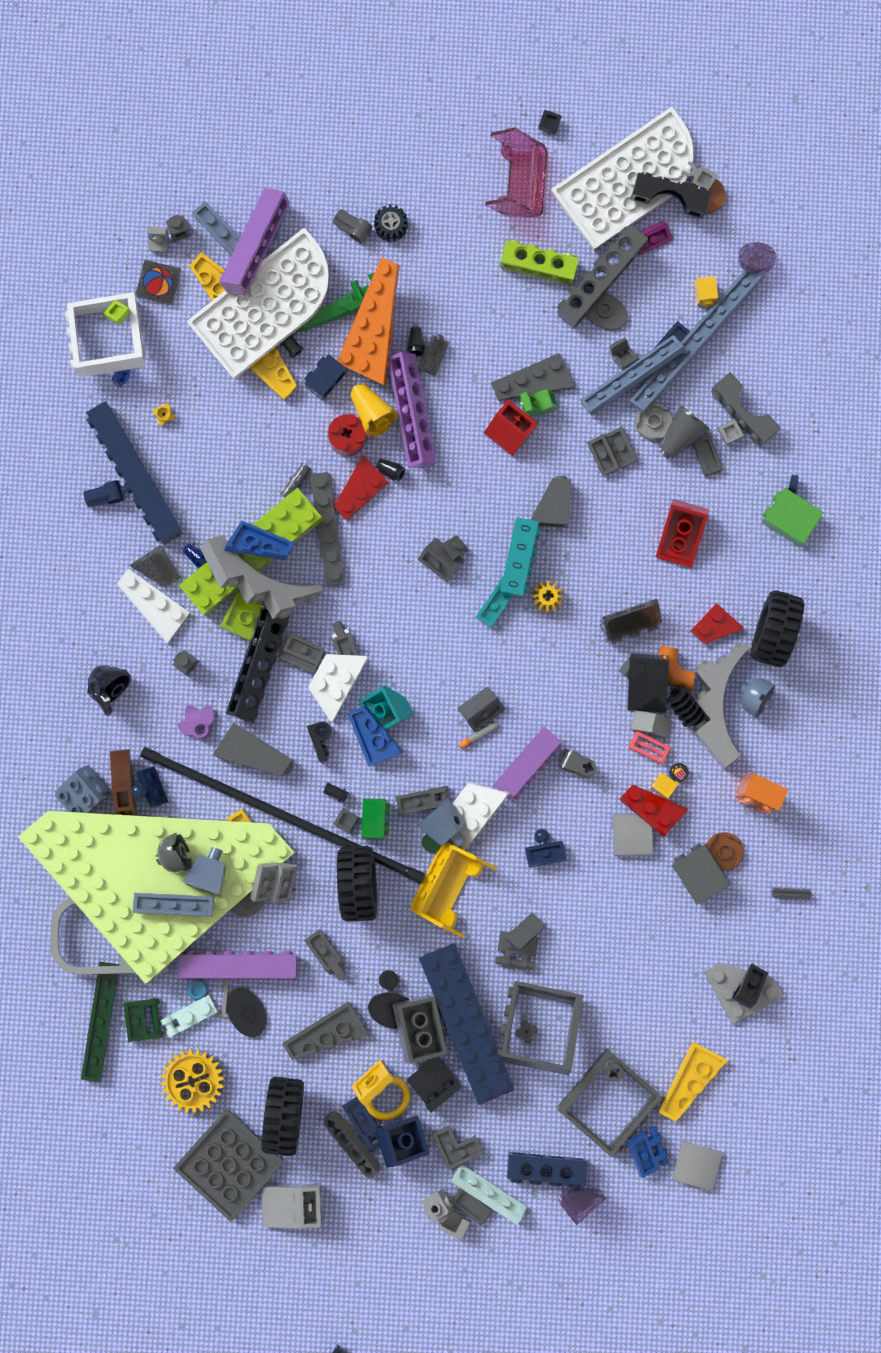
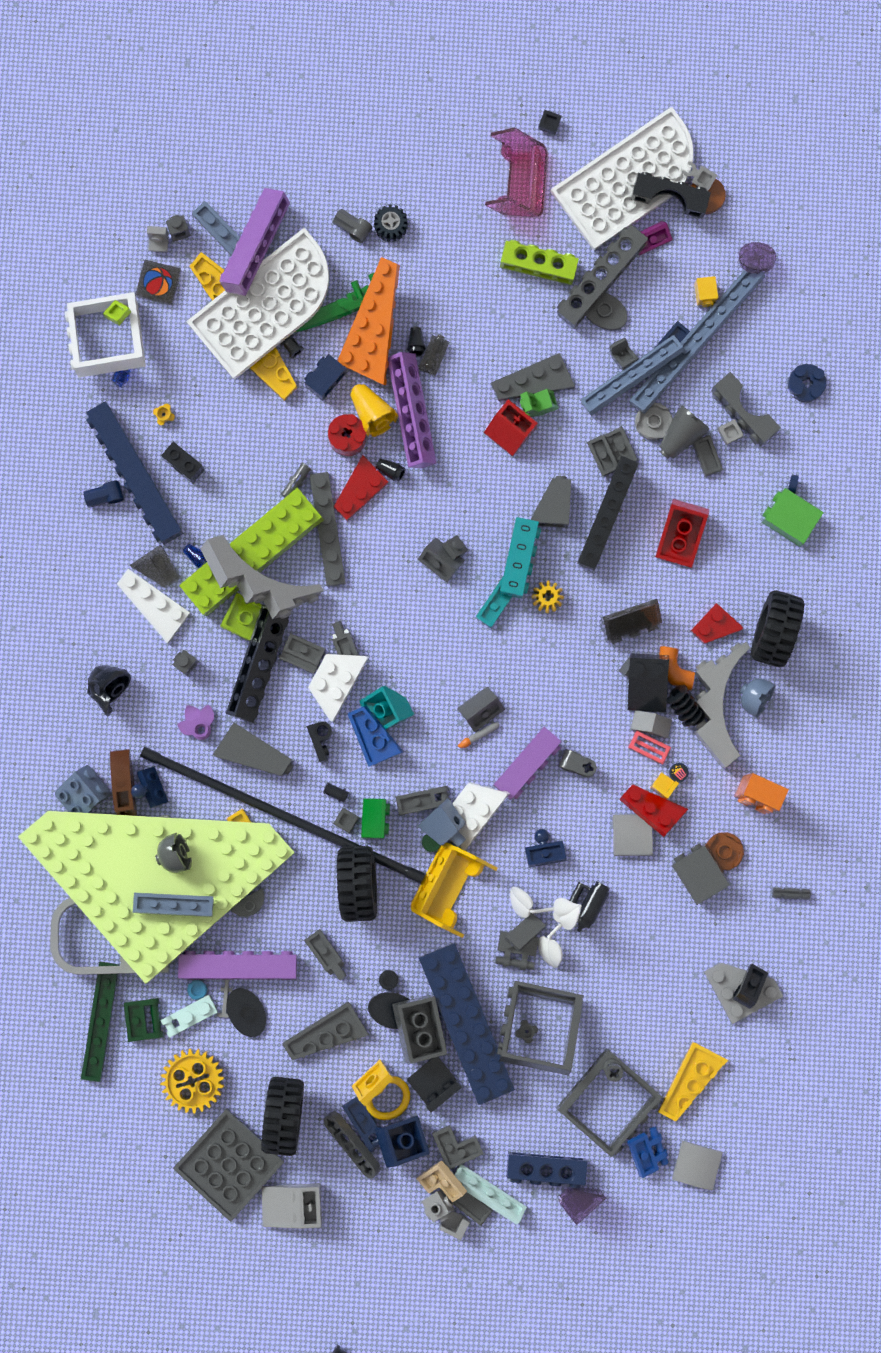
sand blue torso [183,847,226,897] -> none
blue wing [225,520,294,561] -> none
light grey slope [250,863,298,903] -> none
none -> black brick [161,441,205,484]
none -> tan plate [416,1160,467,1202]
none -> white plant [510,886,581,968]
none -> black piece [569,881,610,932]
none -> black brick [577,456,639,571]
none -> dark blue plate [787,364,826,402]

